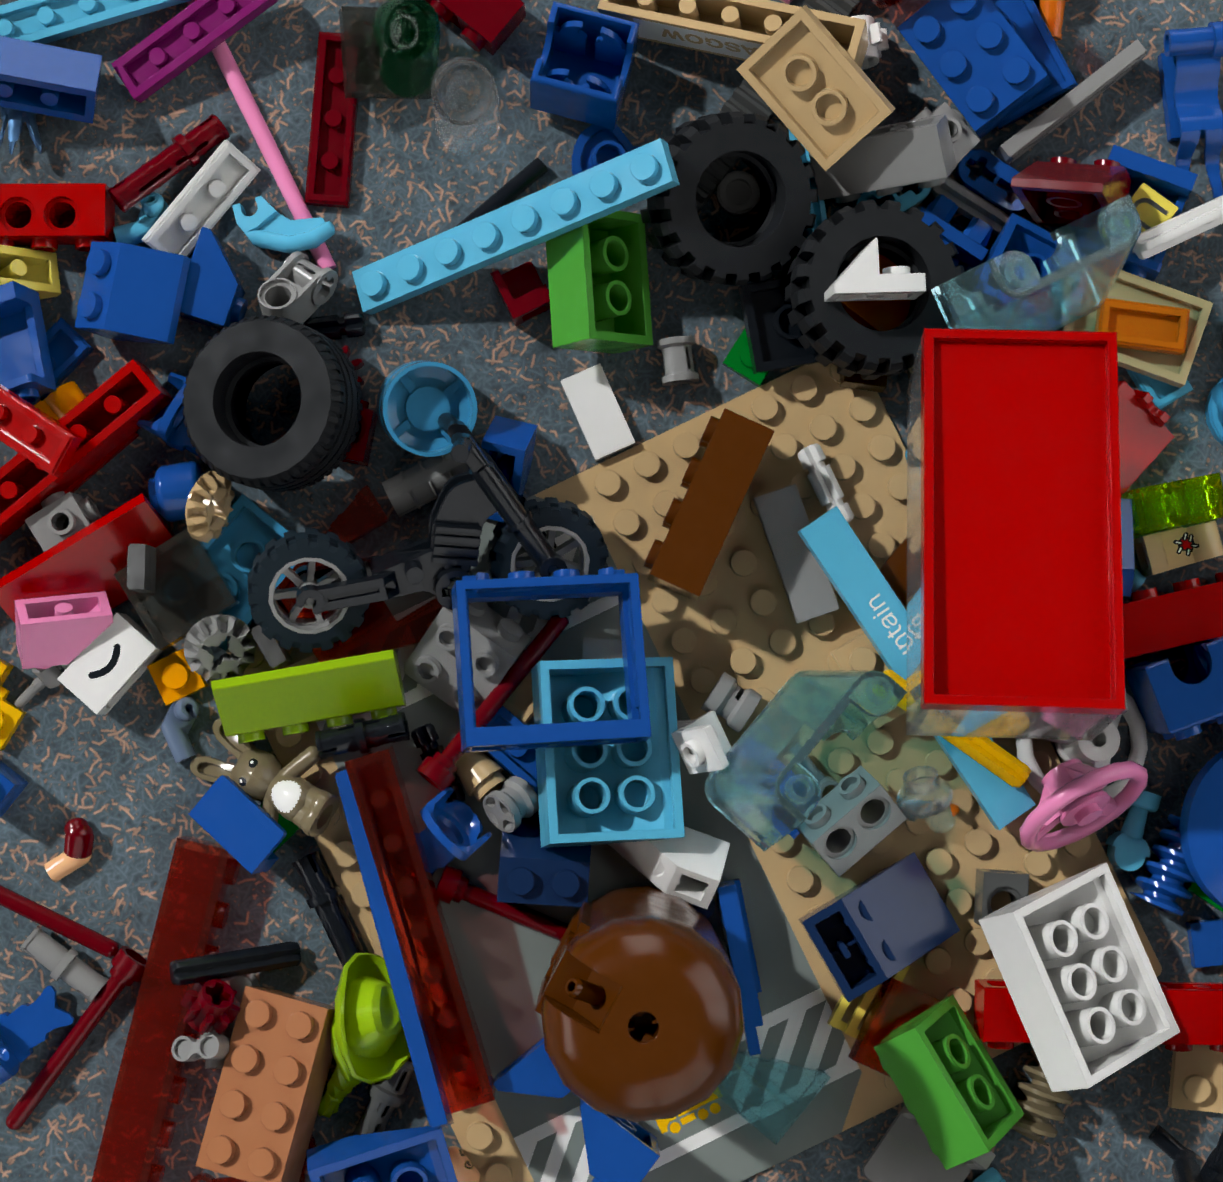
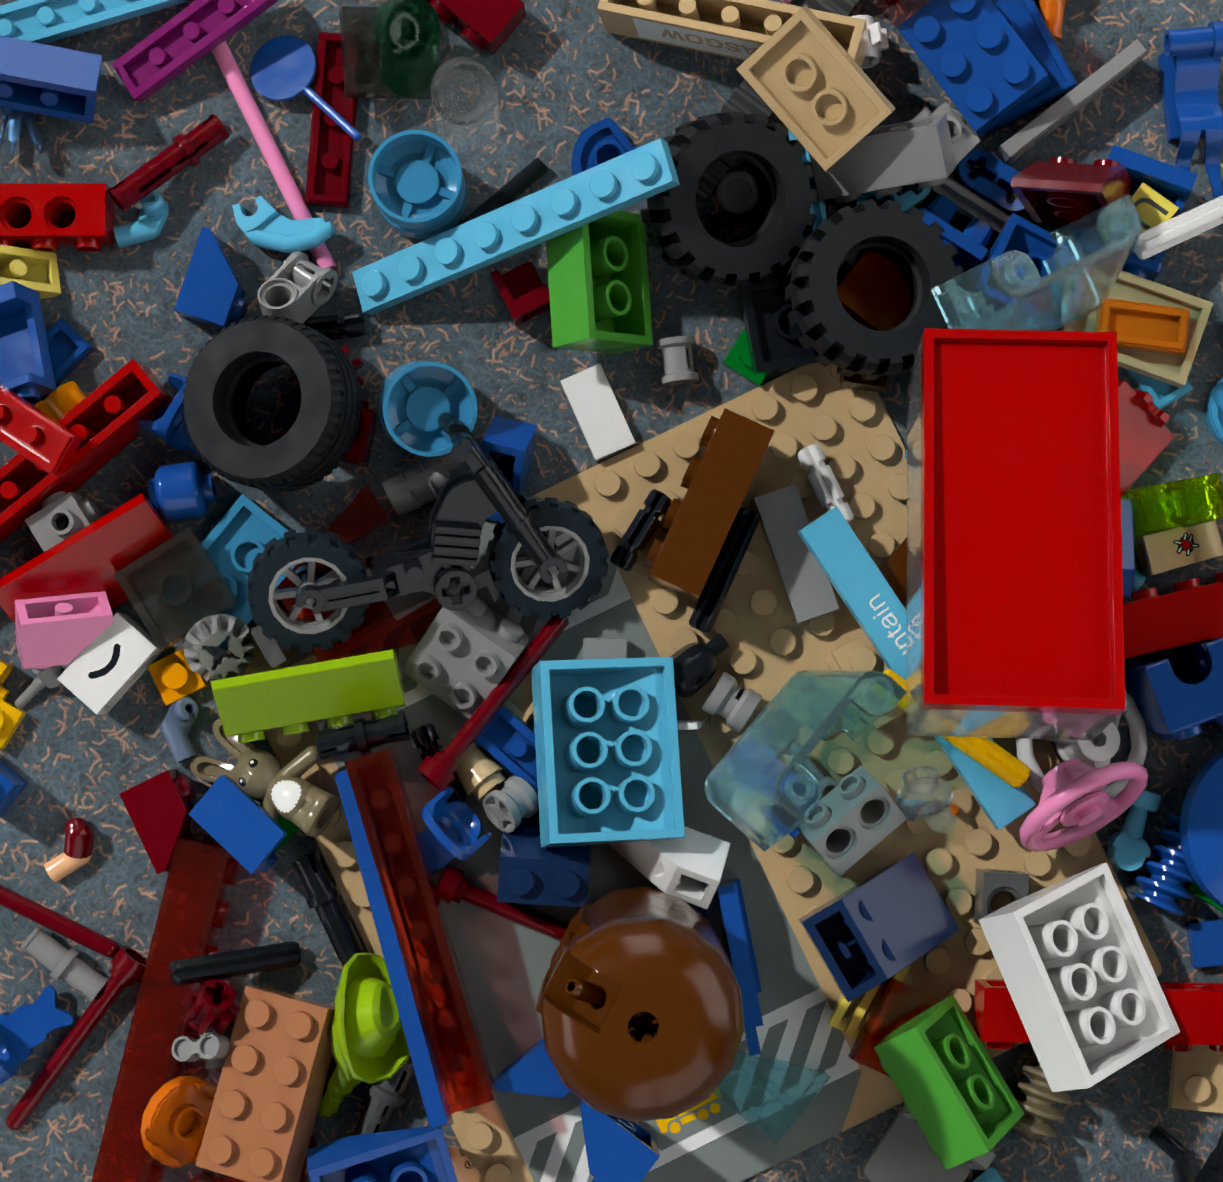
blue slope [74,241,191,345] -> none
flat silver tile [127,544,157,593] -> none
white tile [141,140,261,257] -> none
tan gear [185,471,235,543] -> none
blue window [451,567,652,753] -> none
blue piece [530,1,639,130] -> none
white bracket [671,711,732,775] -> none
white slope [824,238,926,302] -> none
none -> dark red slope [119,769,196,875]
none -> orange tile [140,1075,217,1168]
none -> blue piece [250,35,361,141]
none -> dark azure wheel [368,130,467,240]
none -> black axle [610,489,671,572]
none -> black plant [670,633,730,698]
none -> black axle [689,508,760,633]

